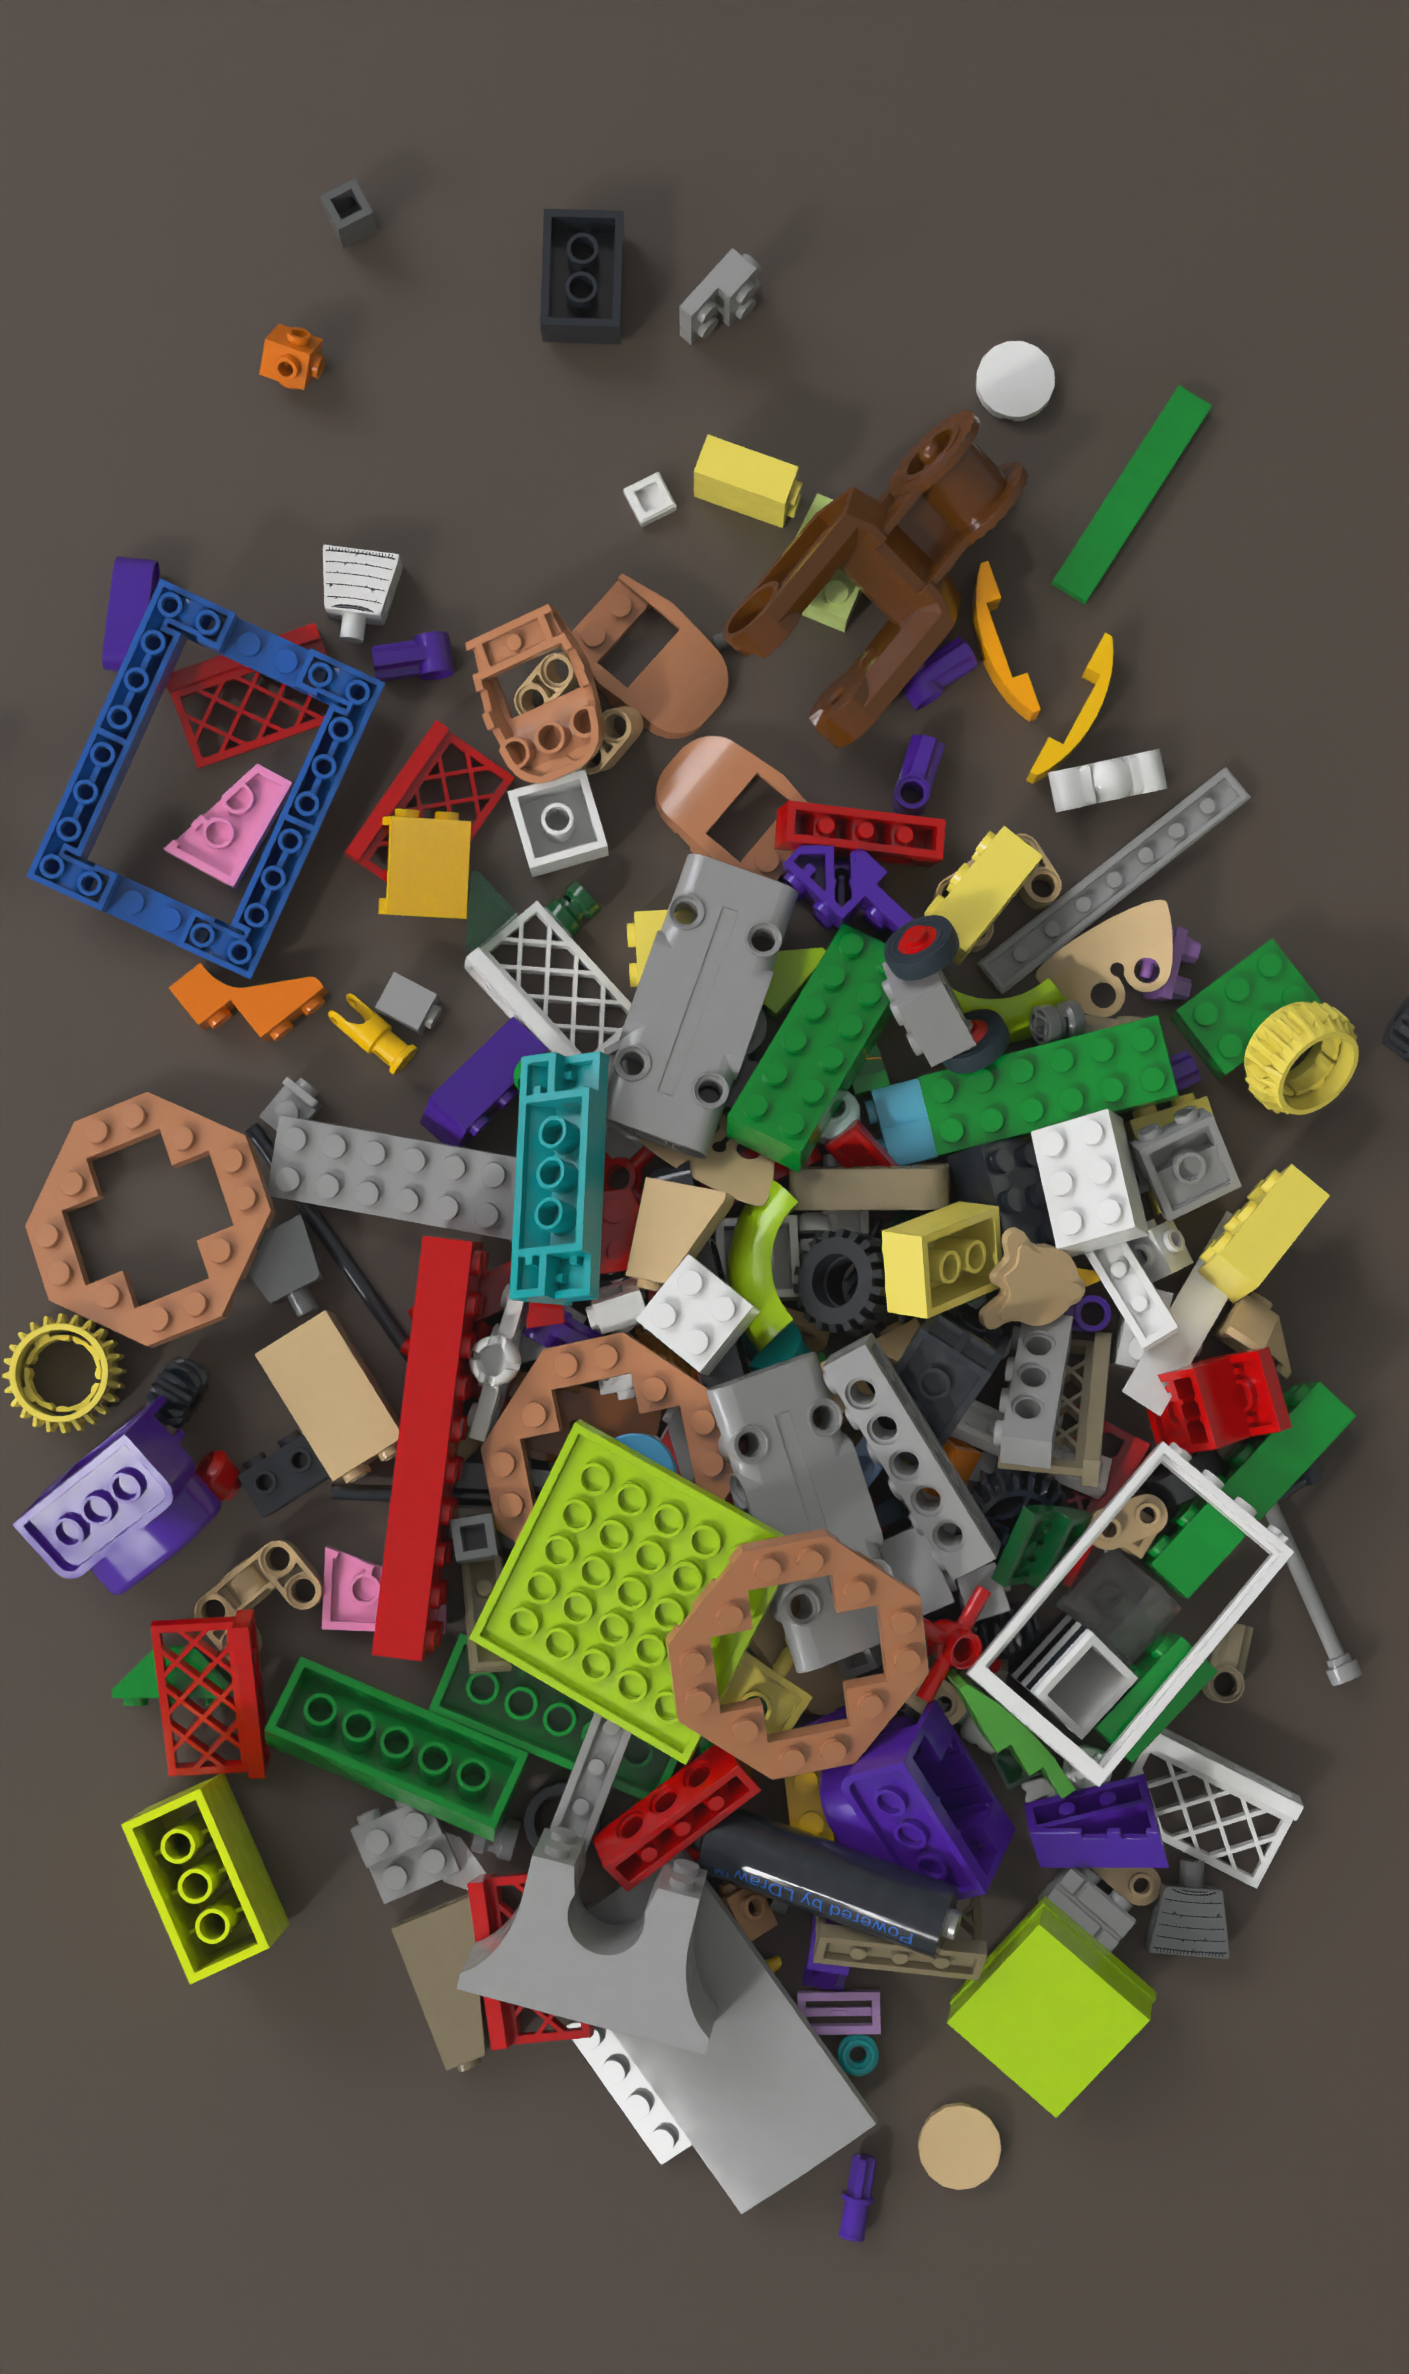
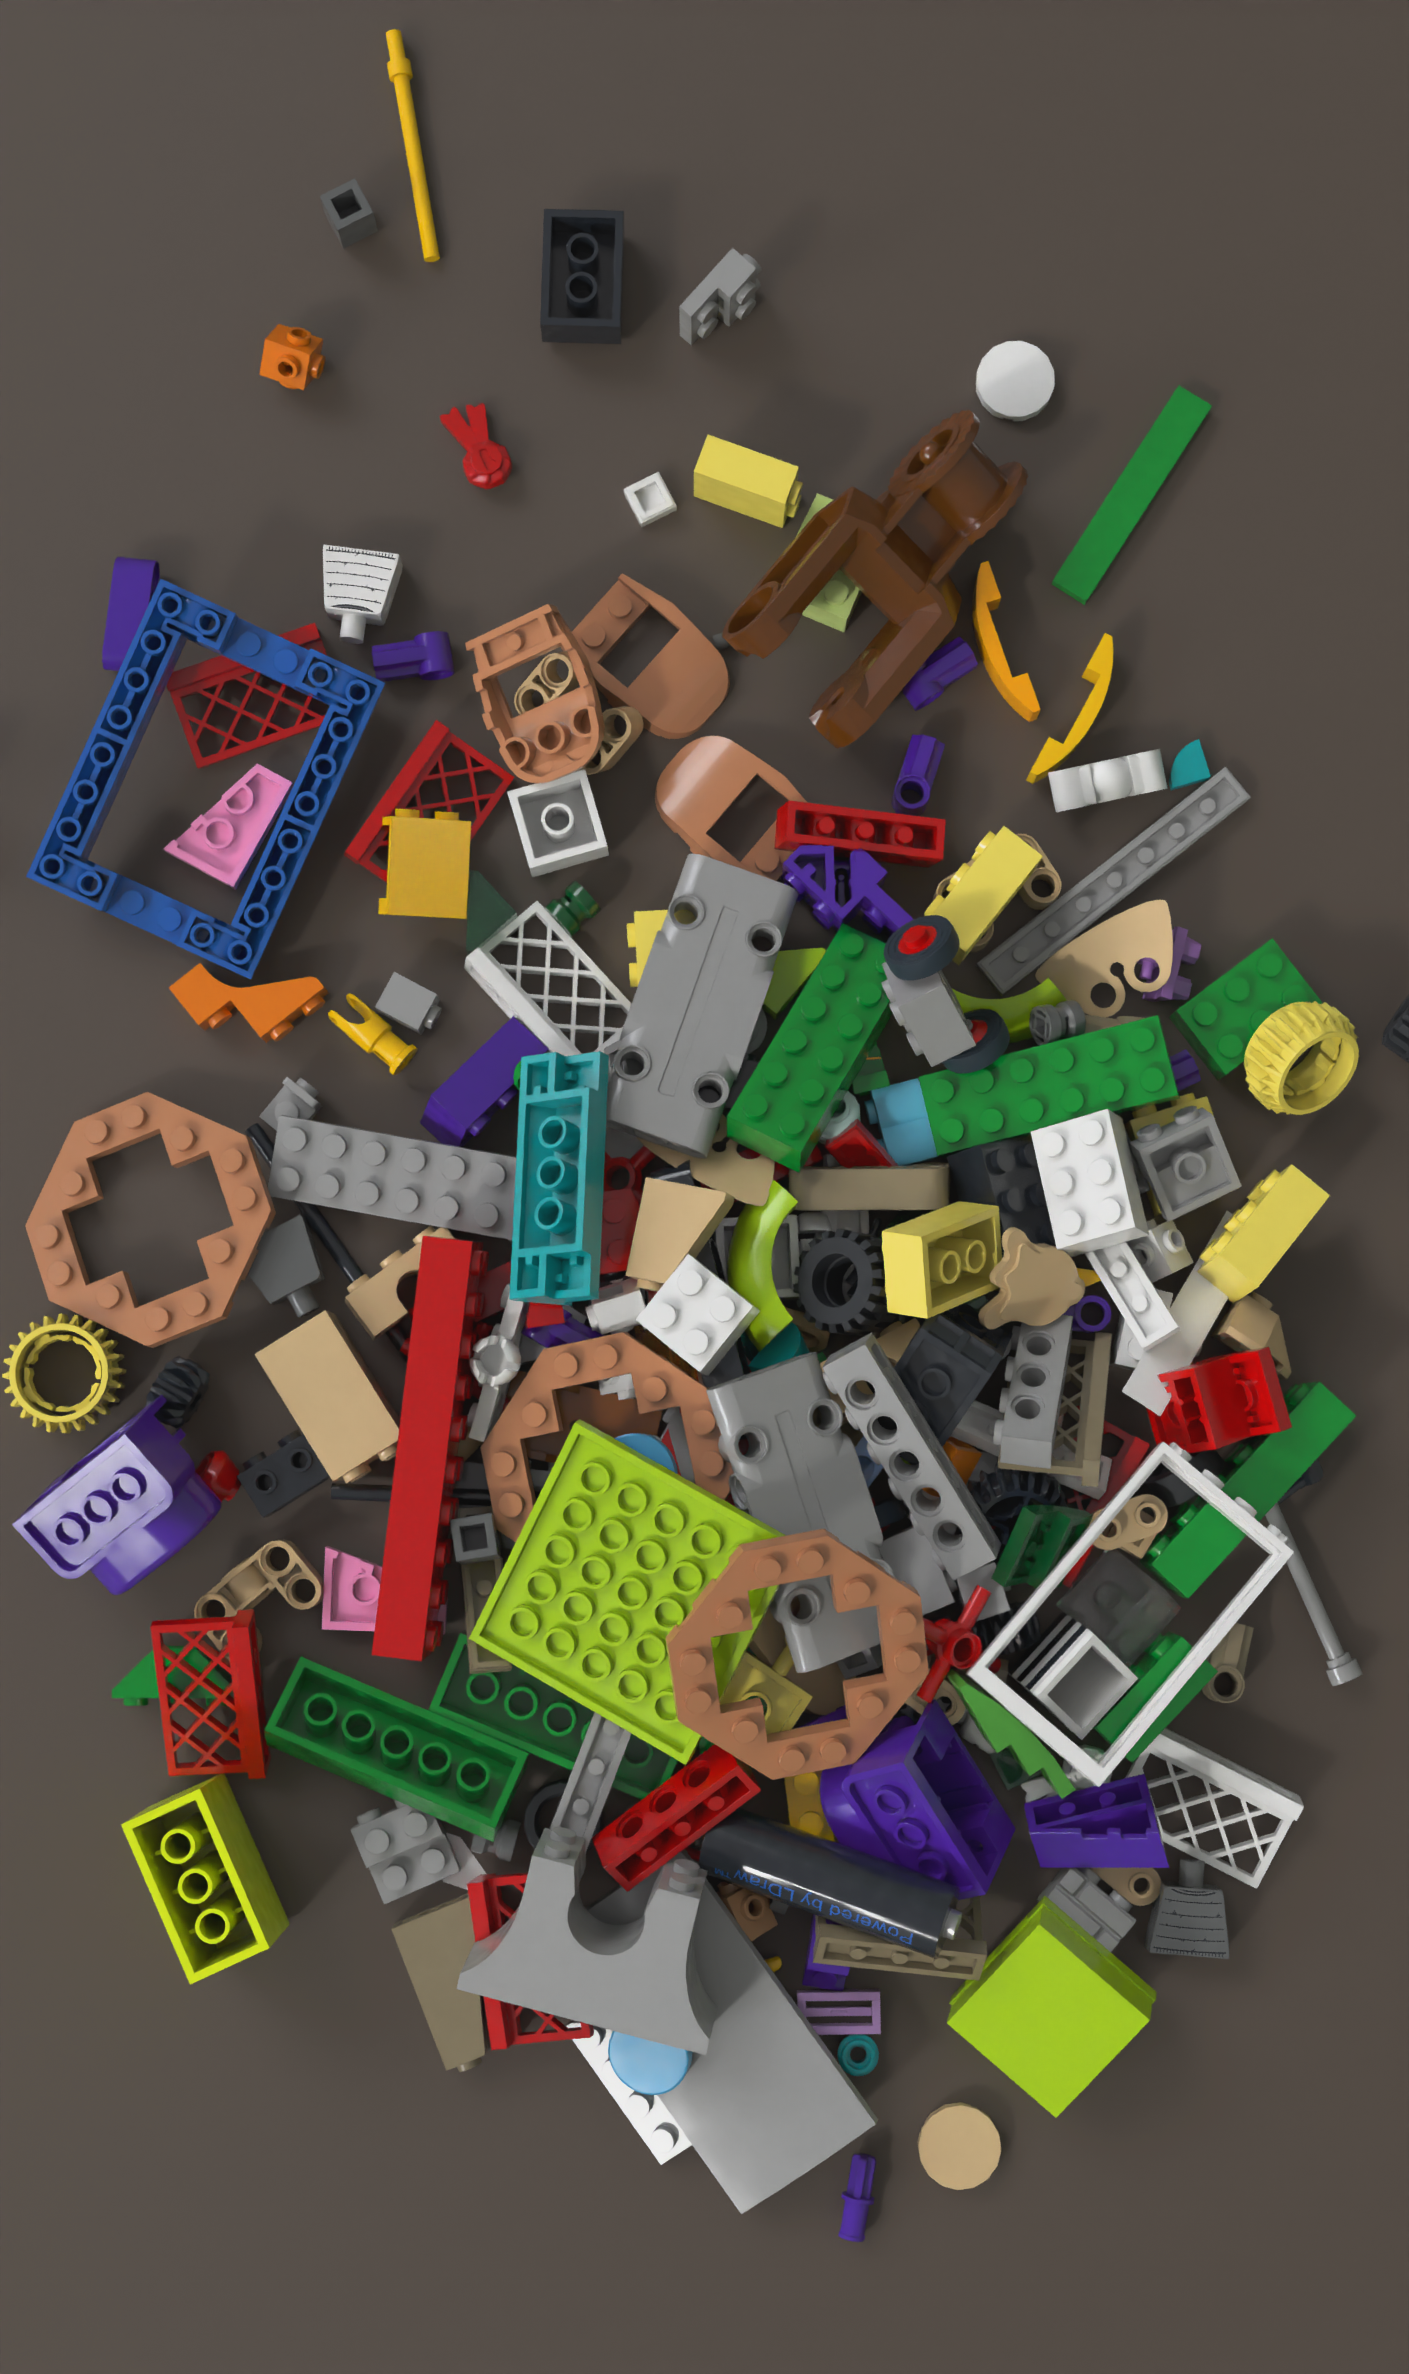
none -> tan arch [345,1226,455,1341]
none -> yellow bar [386,29,440,262]
none -> red piece [439,403,513,489]
none -> tile [608,2031,693,2095]
none -> teal tile [1169,739,1211,791]

